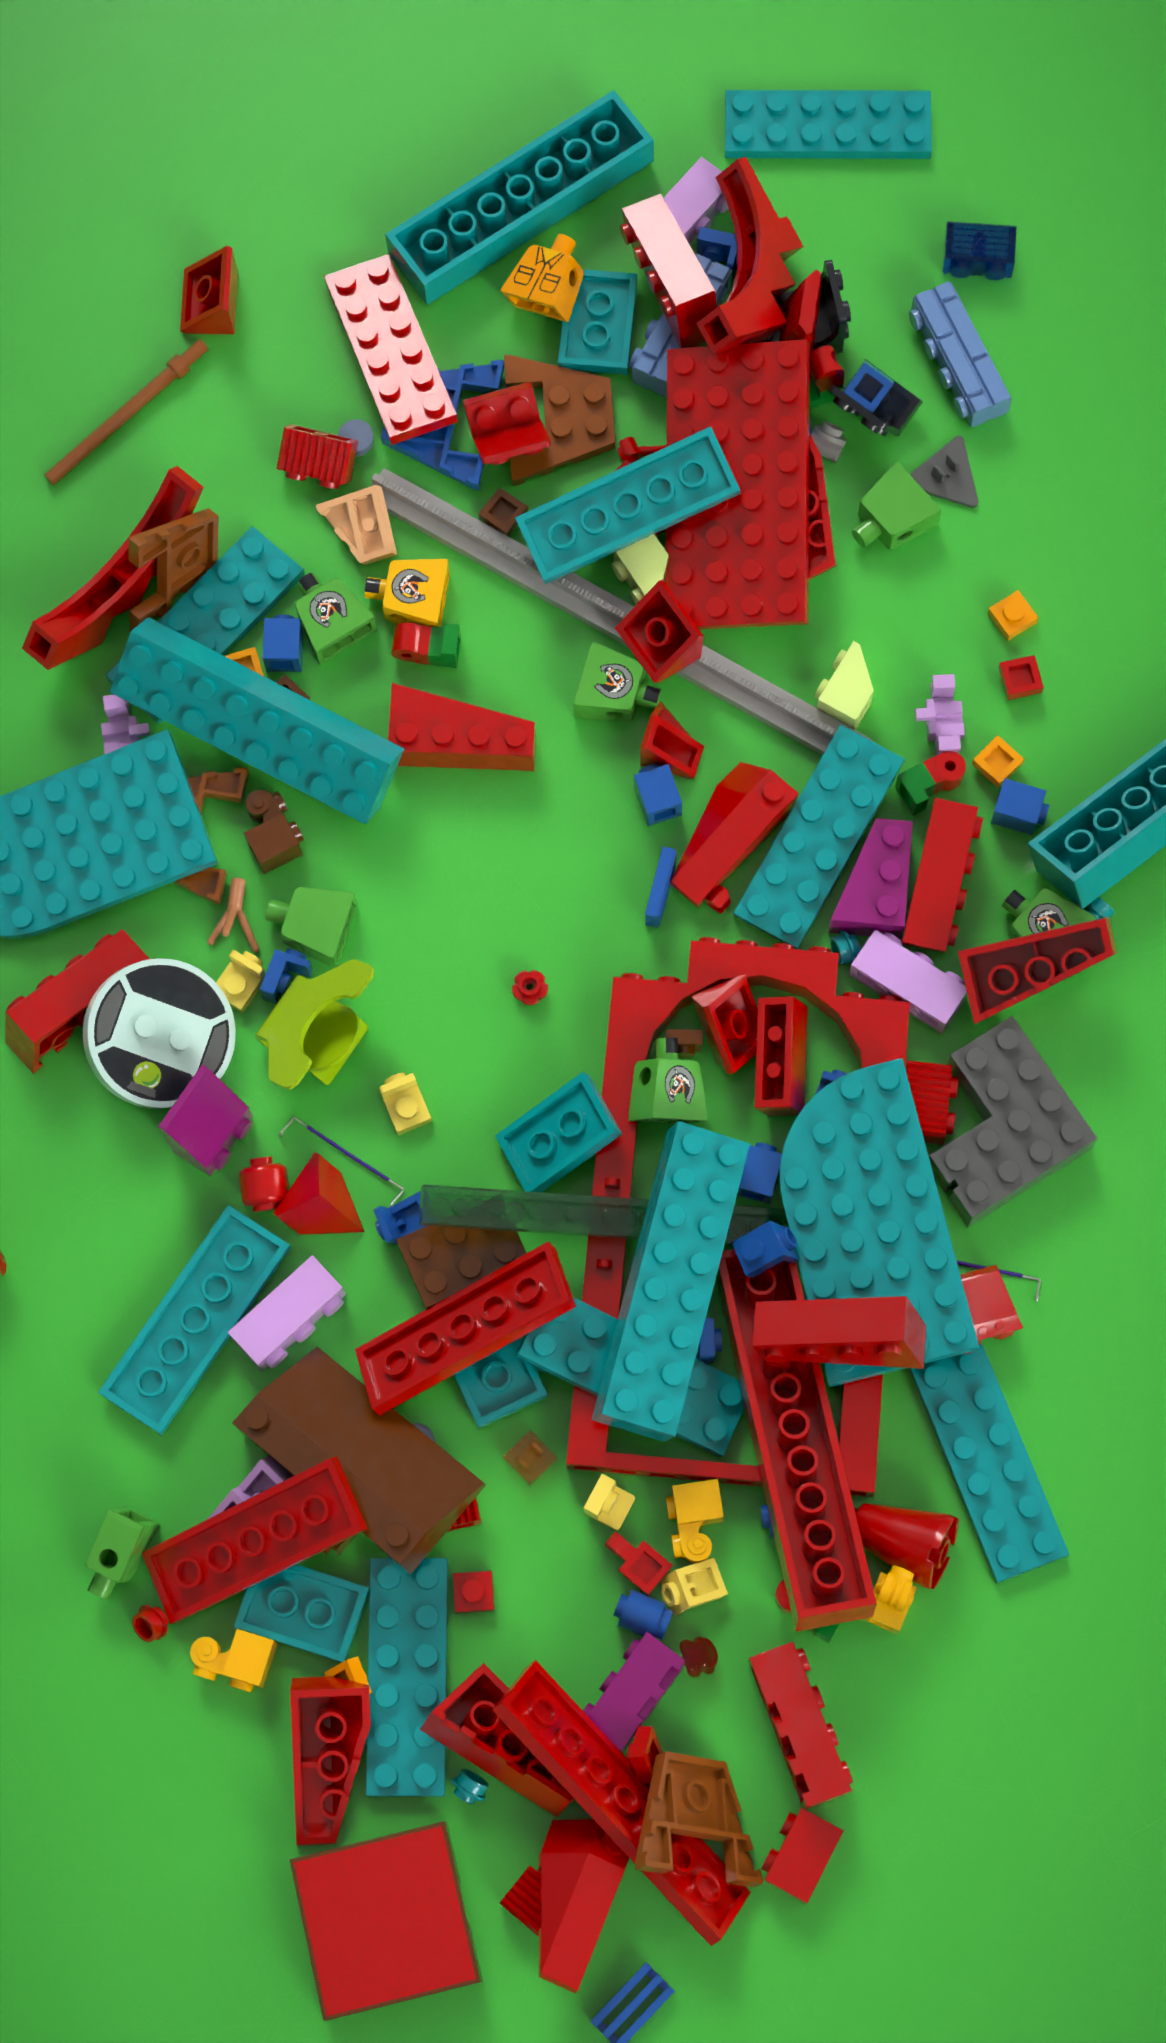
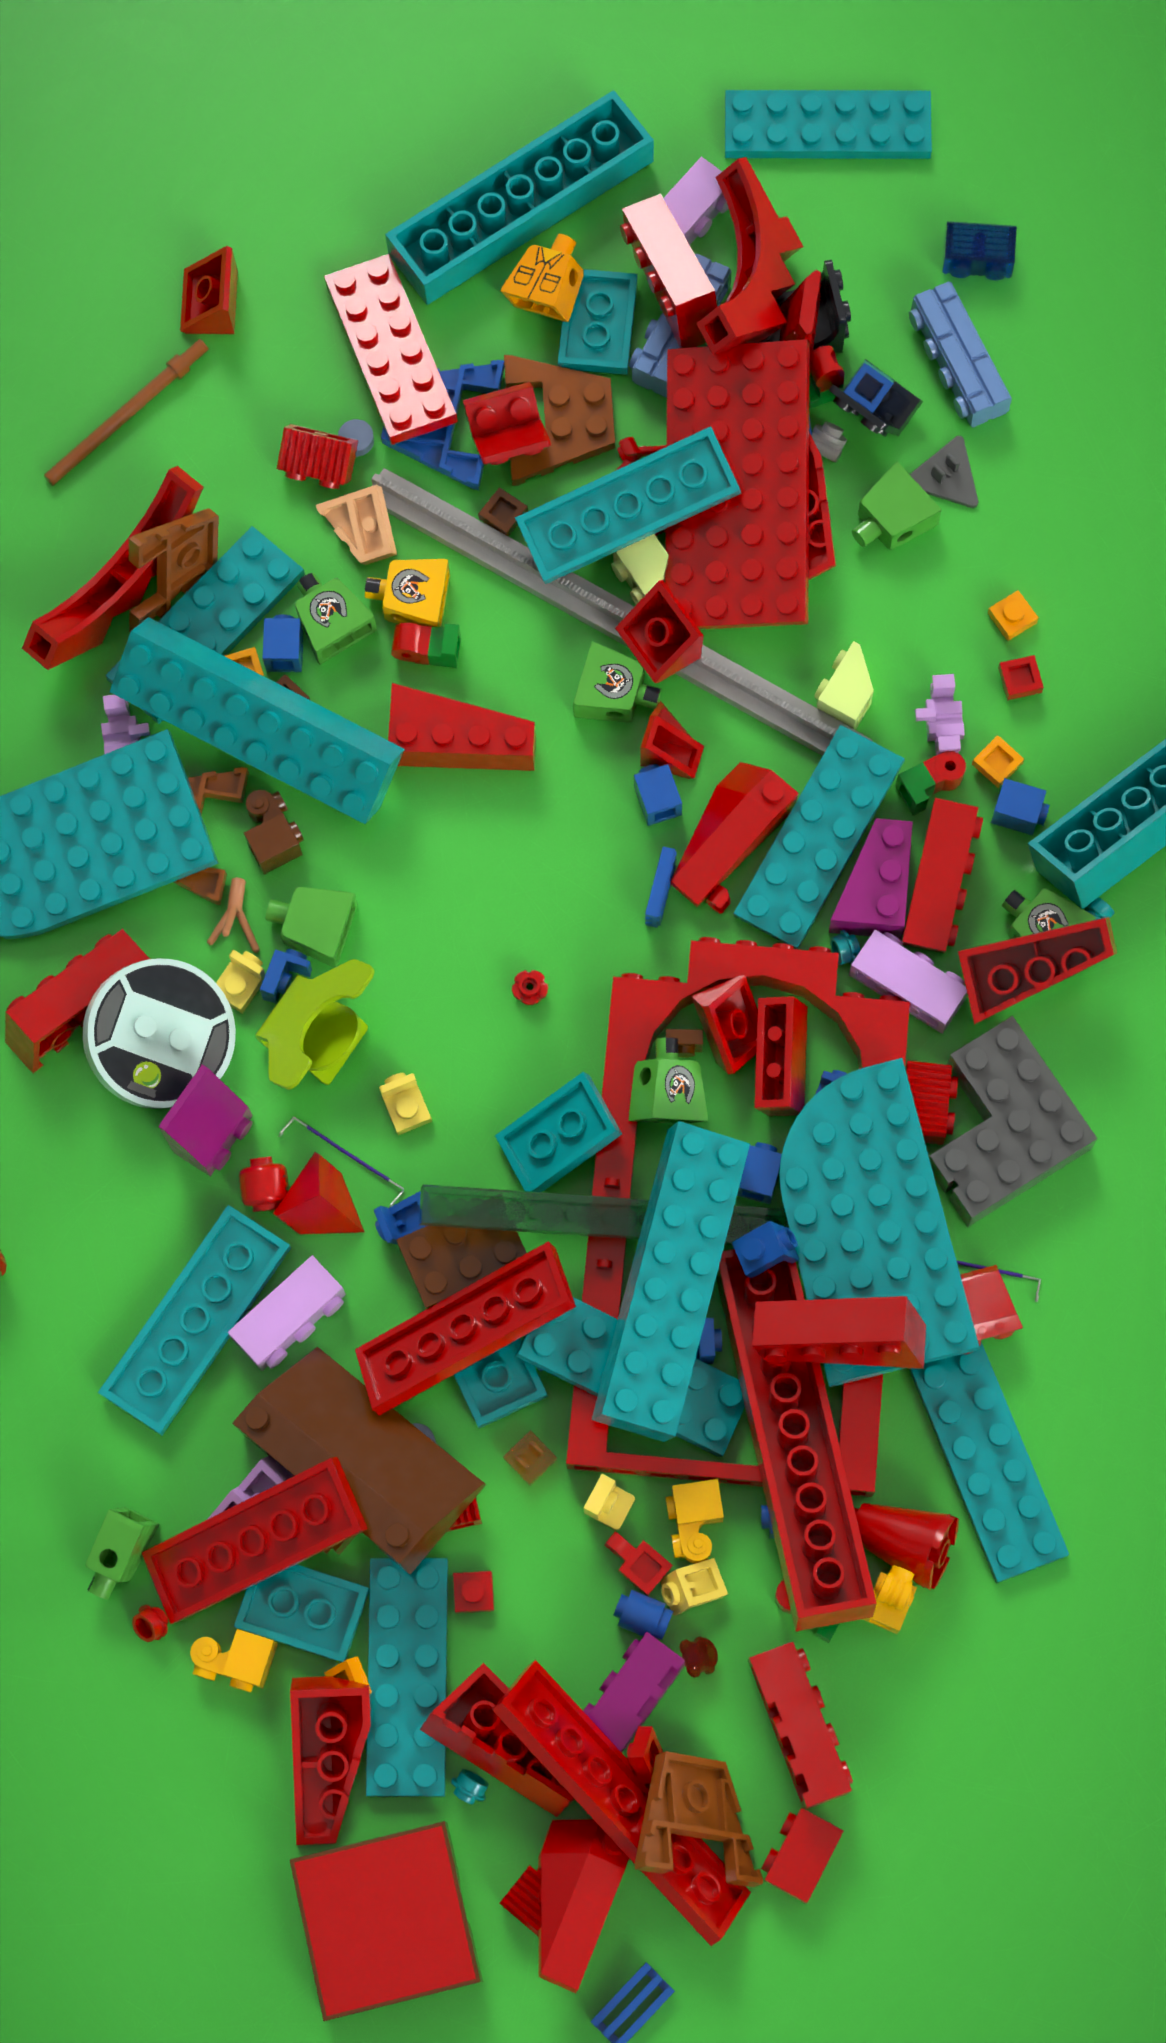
blue bracket [697,227,738,281] -> none

